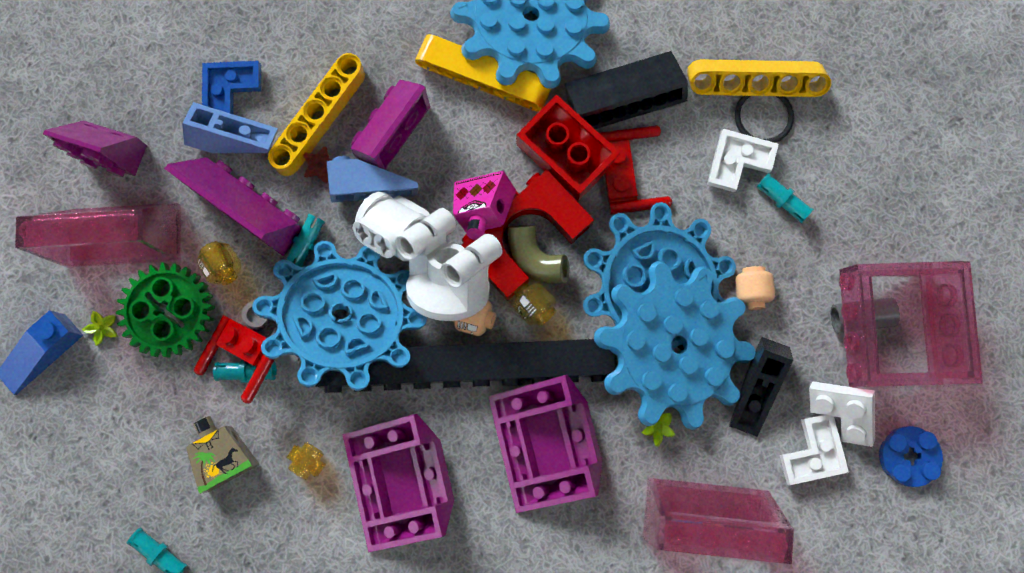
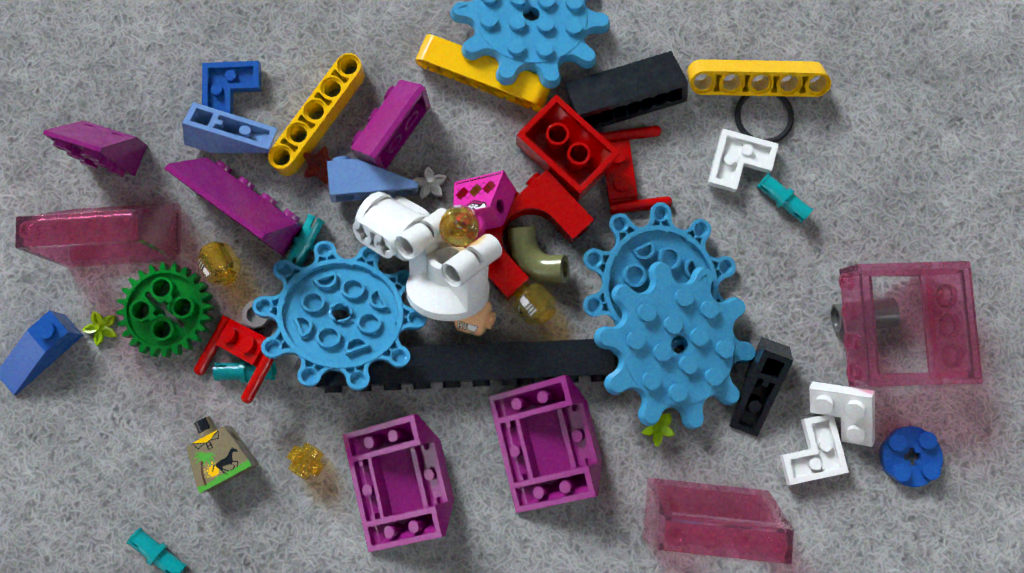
light nougat head [735,266,775,310] -> none
none -> white plant [413,167,447,199]
none -> clear yellow head [439,205,479,247]

